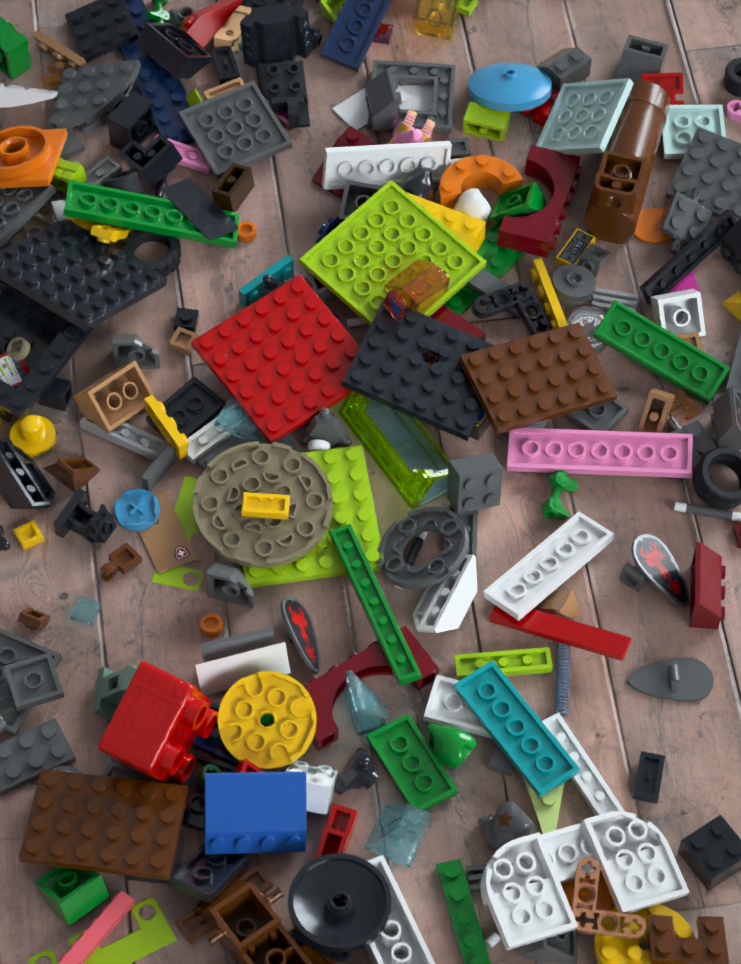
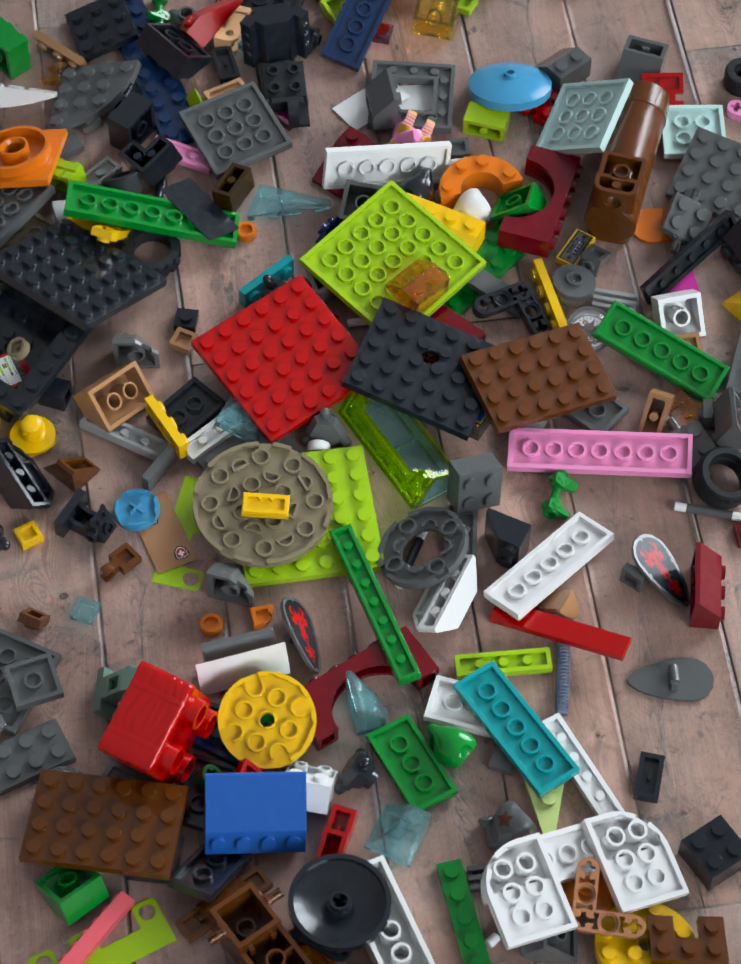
clear red tile [383,289,407,321] -> none
none -> clear light blue wing [247,184,331,221]
none -> orange tile [249,604,273,631]
none -> black slope [484,508,531,569]
none -> dark grey plate [698,399,713,430]

